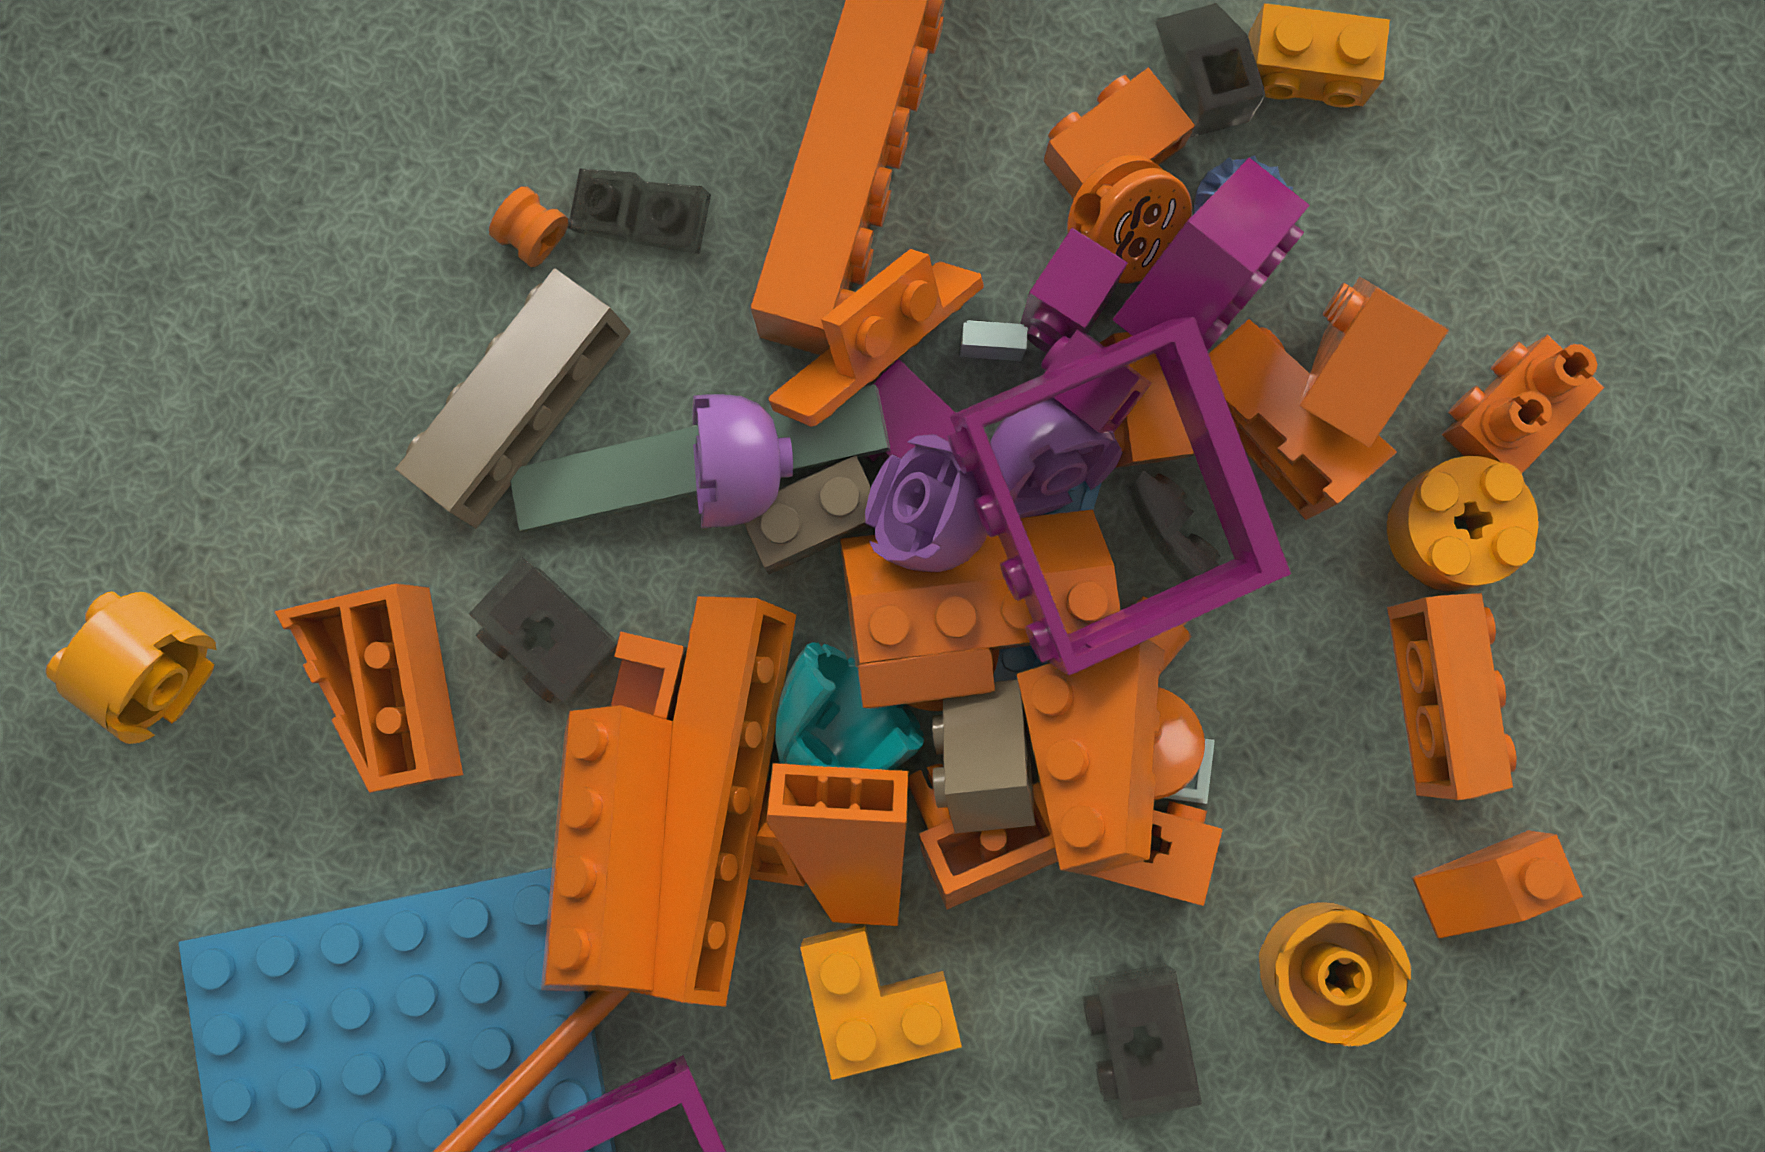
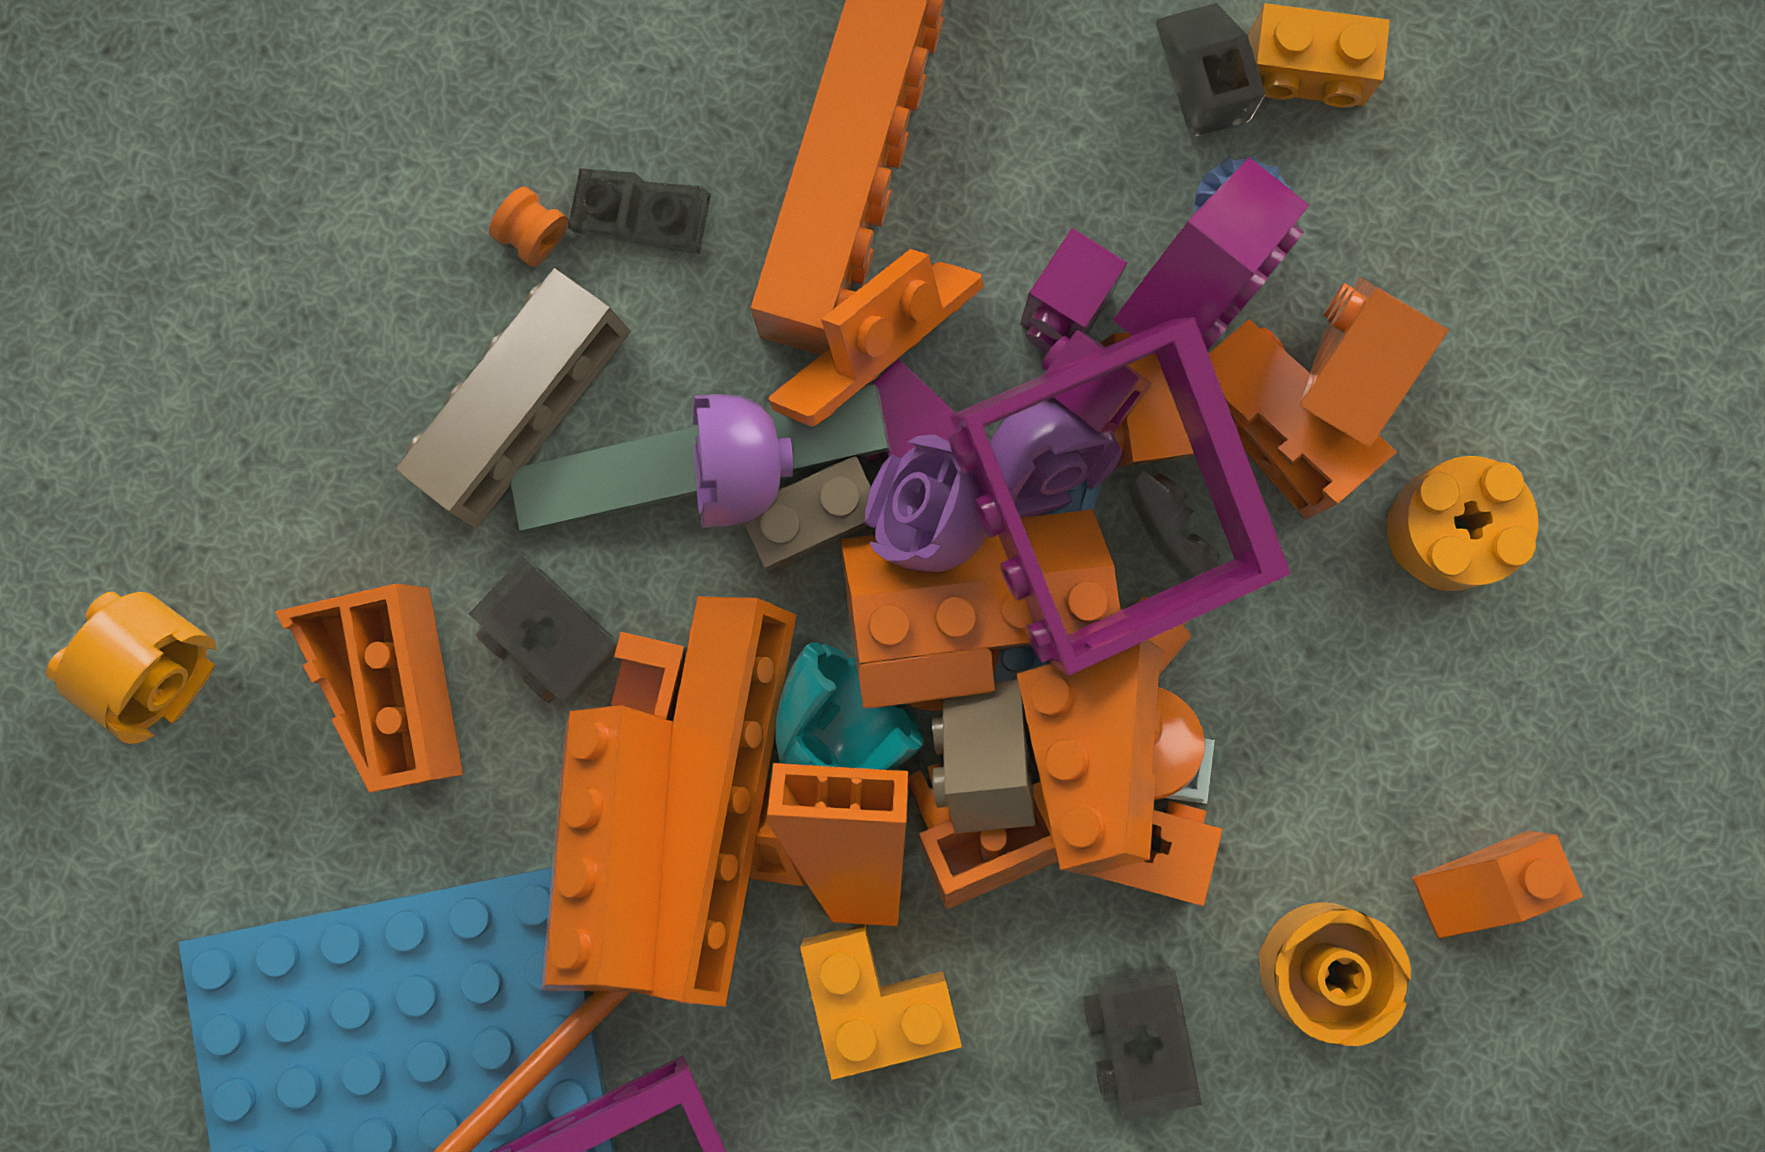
light aqua tile [960,320,1028,361] -> none
orange brick [1043,67,1195,199] -> none
orange head [1067,155,1192,284] -> none
orange slope [1387,593,1517,800] -> none
orange brick [1442,335,1604,473] -> none

